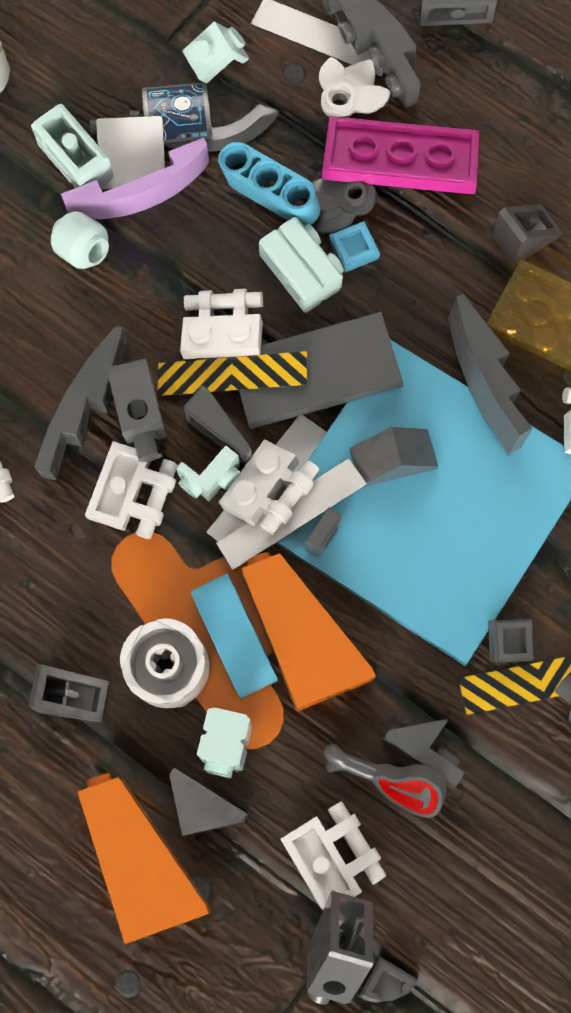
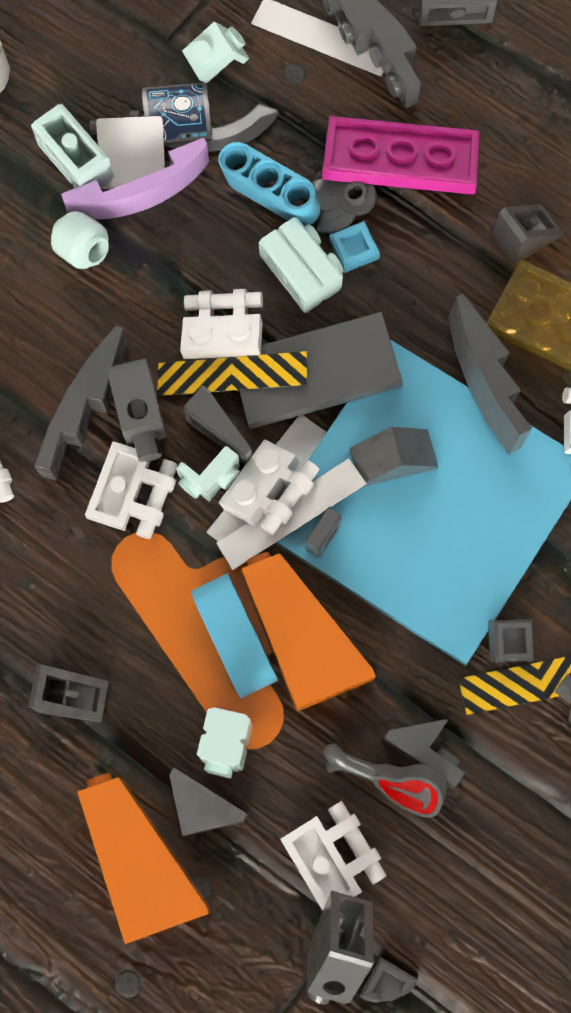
white brick [120,618,210,708] -> none
white plate [319,57,391,118] -> none

